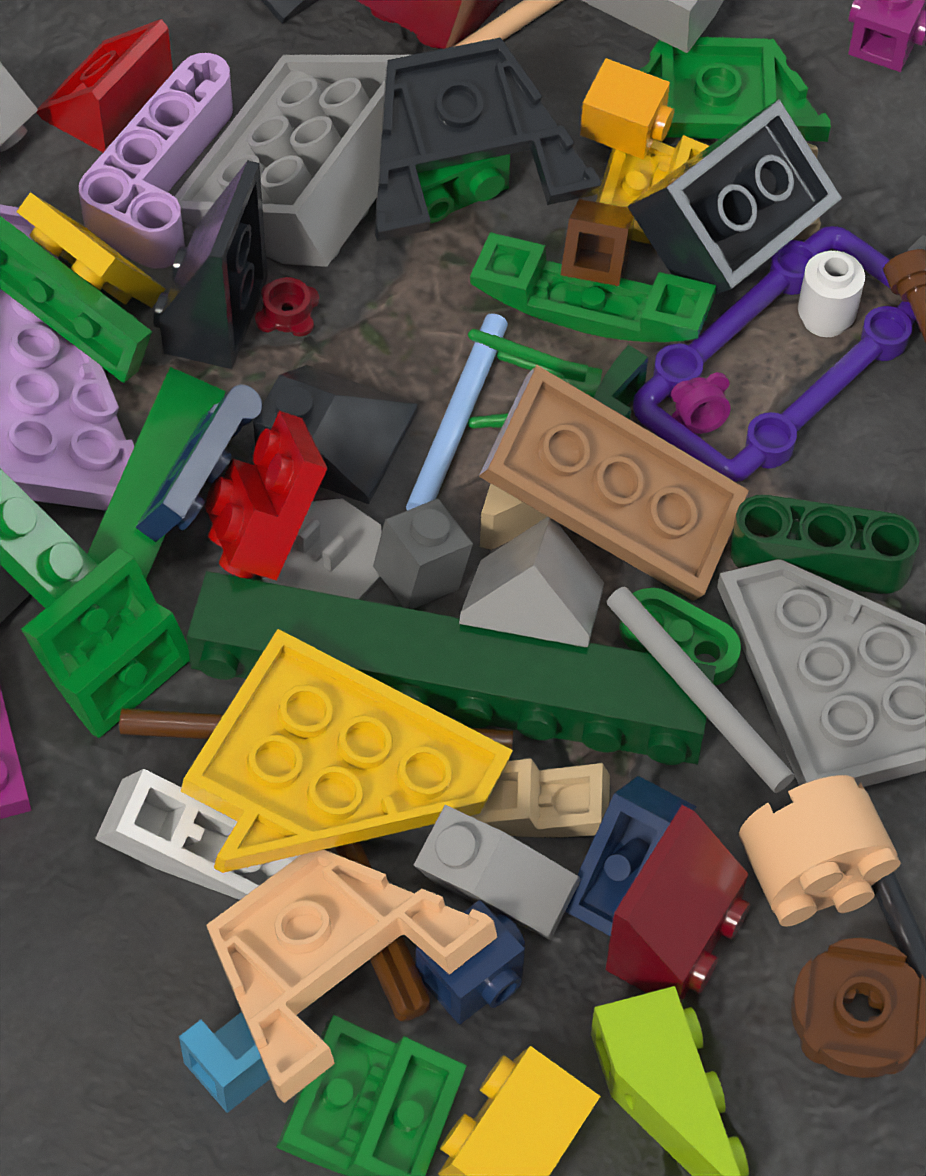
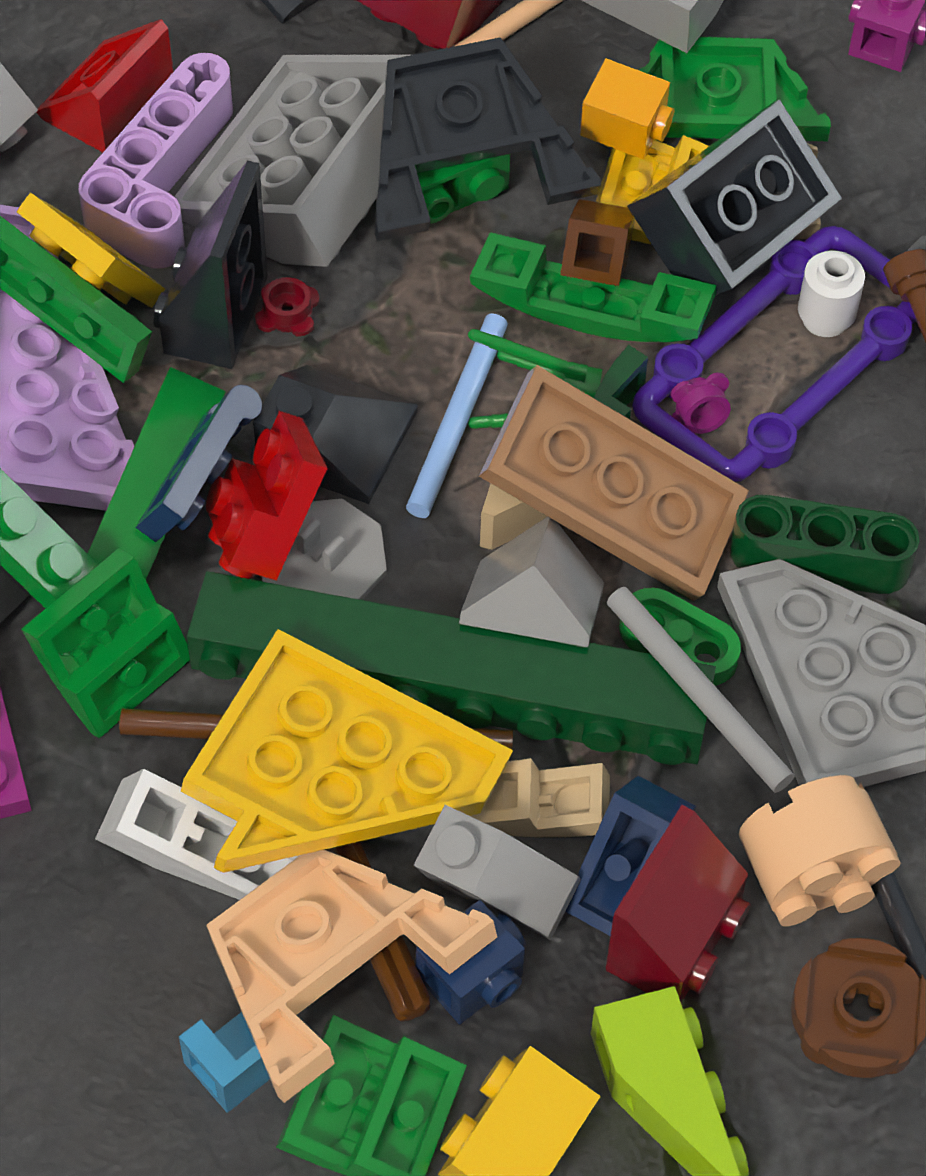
dark grey brick [373,498,473,609] -> none

